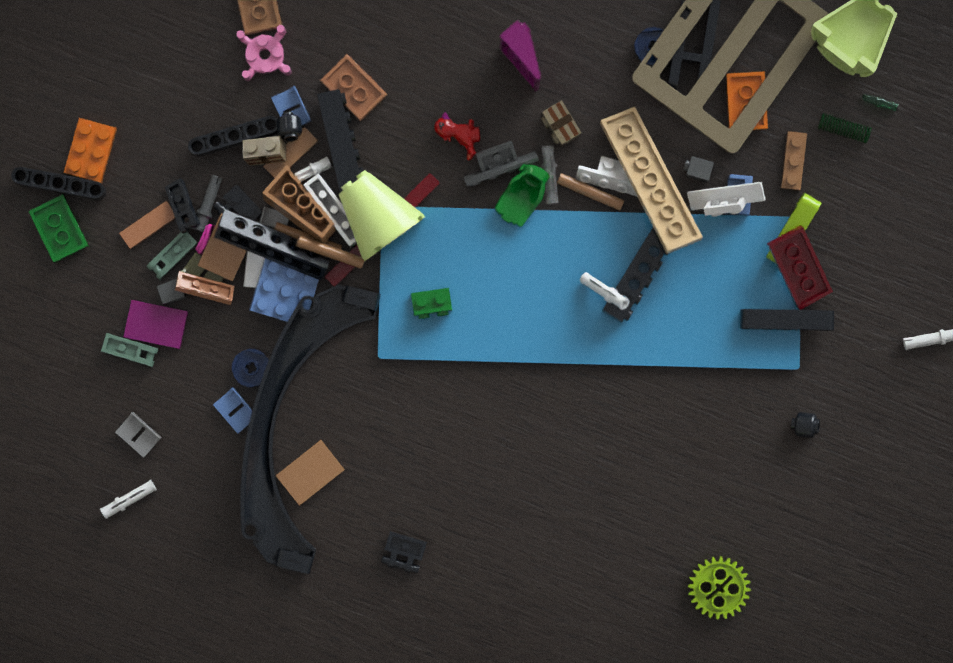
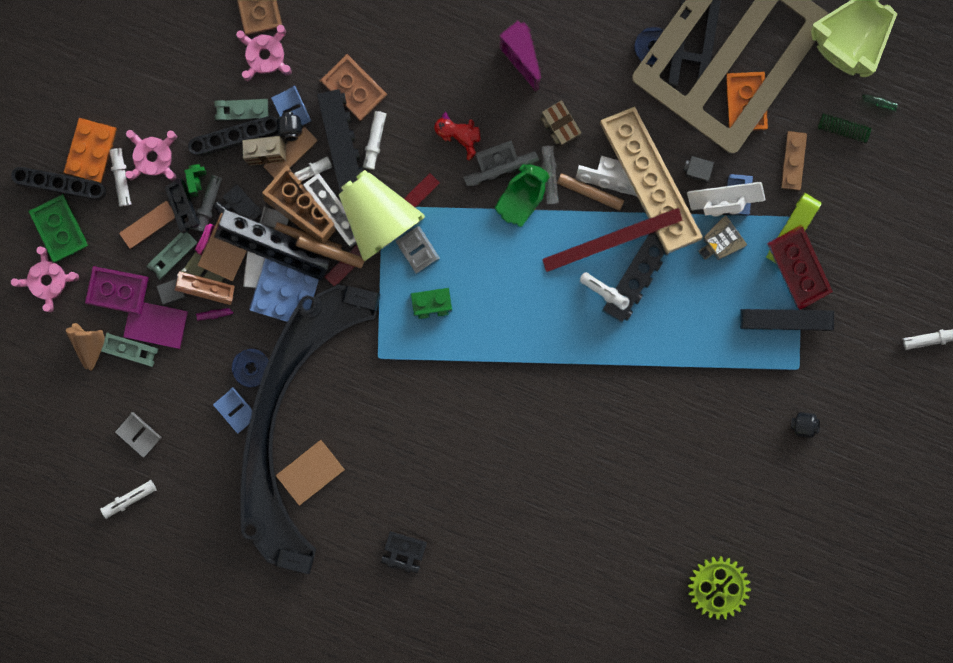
none -> bright pink plate [11,247,79,313]
none -> medium nougat hat [66,323,105,371]
none -> magenta tile [85,266,149,315]
none -> white pin [109,148,131,207]
none -> bright pink plate [125,130,177,181]
none -> green bracket [185,164,207,197]
none -> magenta piece [196,308,233,321]
none -> sand green plate [214,99,269,121]
none -> white pin [362,111,386,170]
none -> light grey piece [395,226,440,273]
none -> dark red sticker [542,207,683,272]
none -> torso [698,215,747,260]

